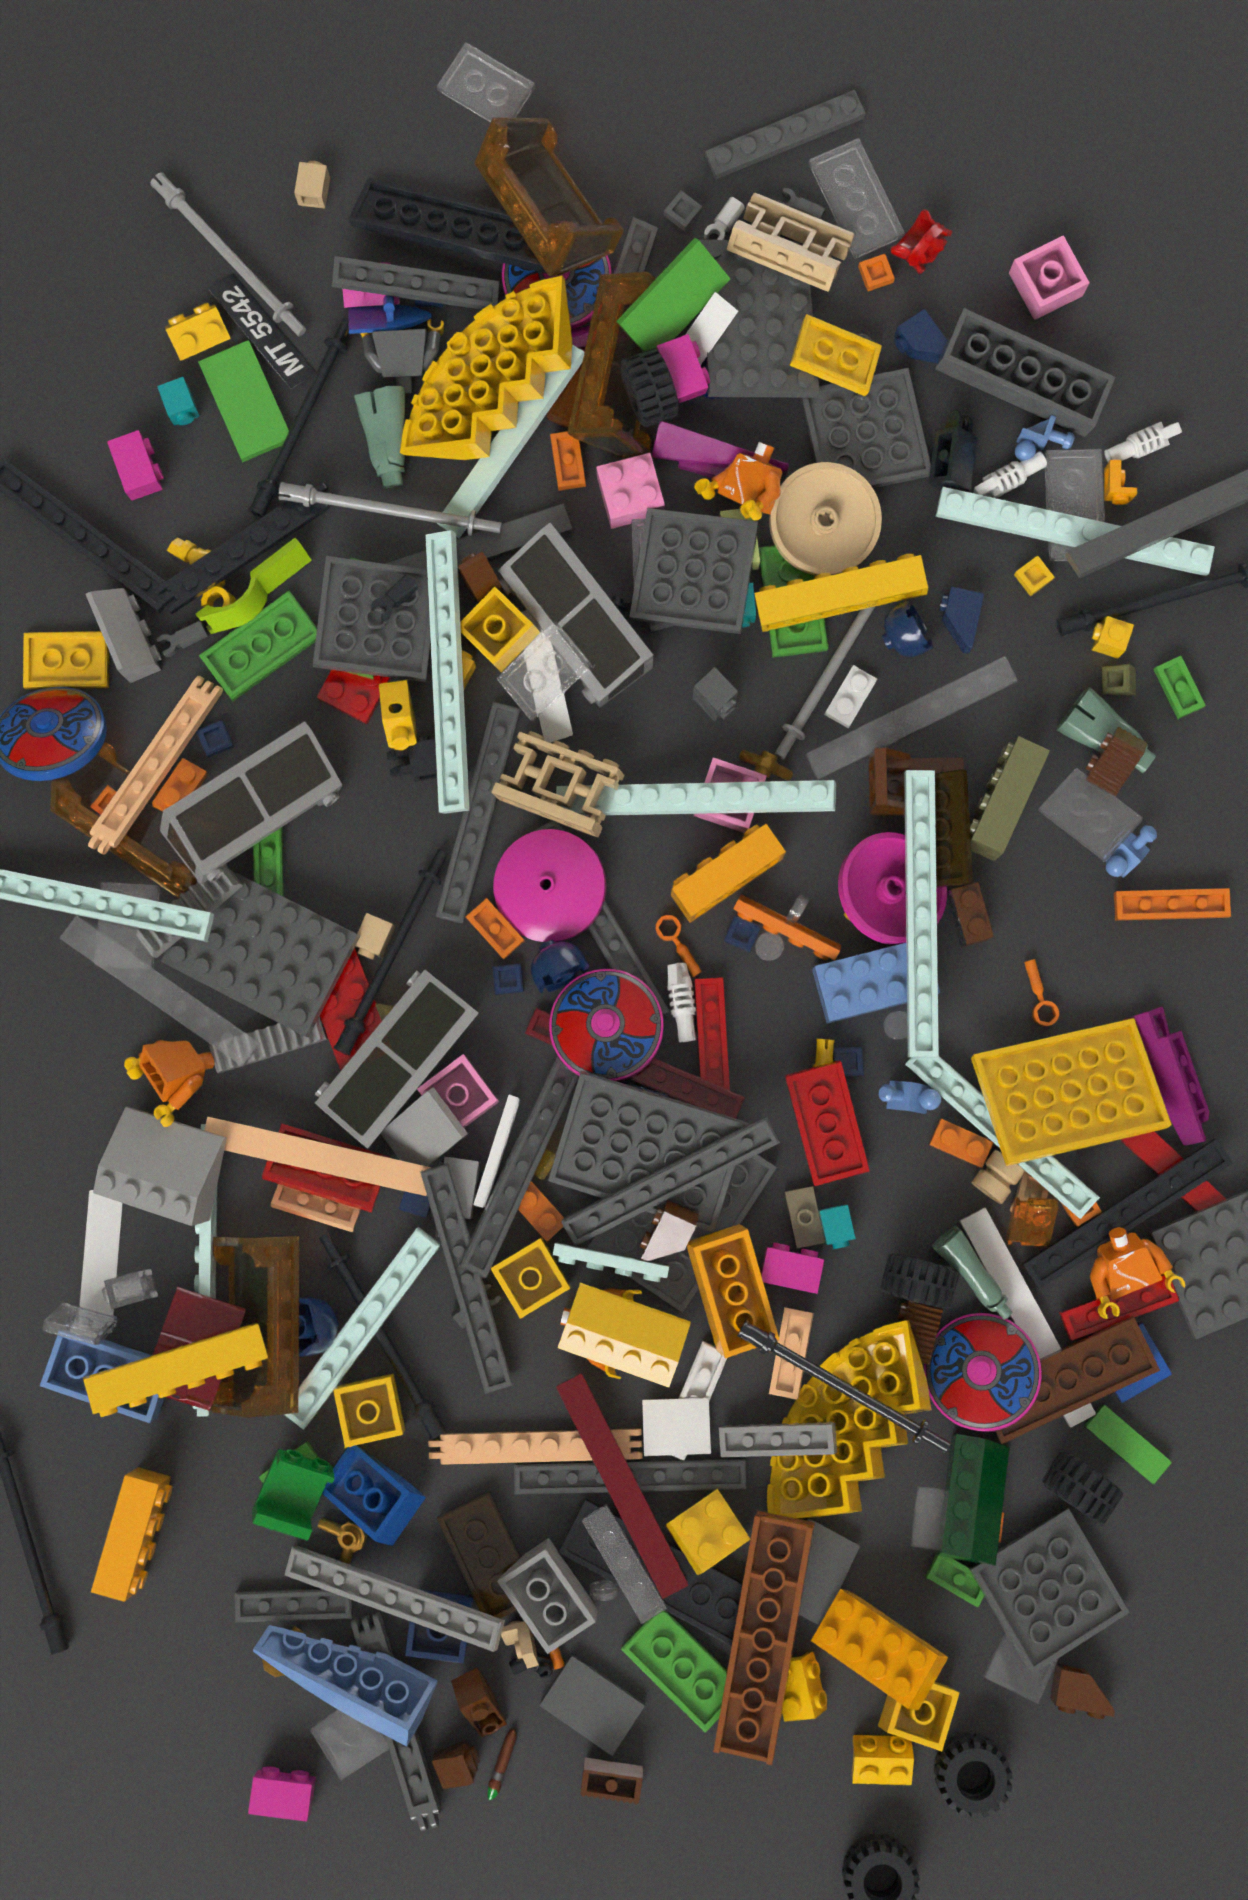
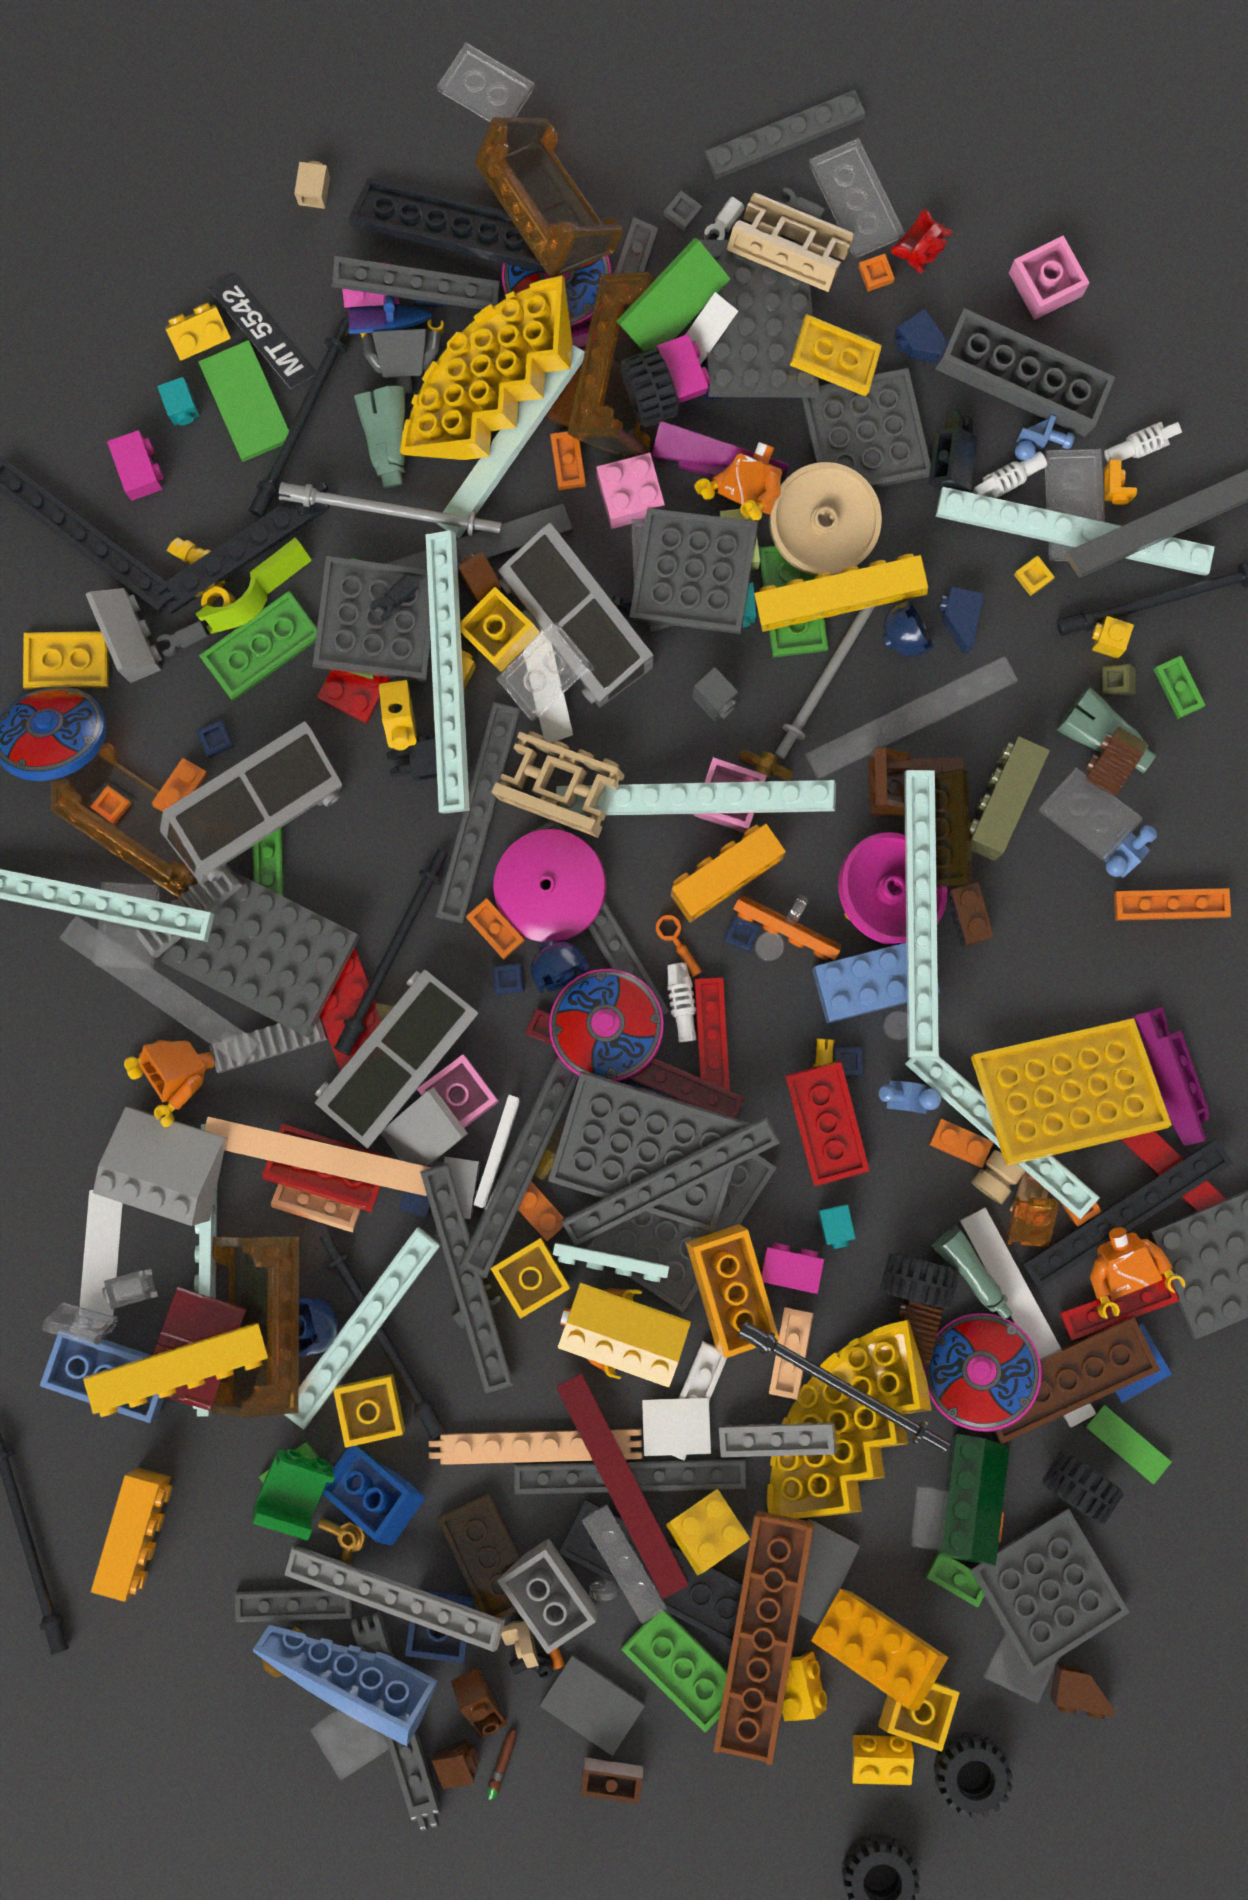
light nougat hinge [88,676,223,855] -> none
light grey bar [150,172,306,337] -> none
dark pink brick [248,1766,316,1822] -> none
tan brick [356,913,396,960] -> none
slope [639,1200,699,1262] -> none
dark tan plate [784,1186,825,1249] -> none
white plate [824,665,877,729] -> none
orange piece [1024,959,1059,1027] -> none

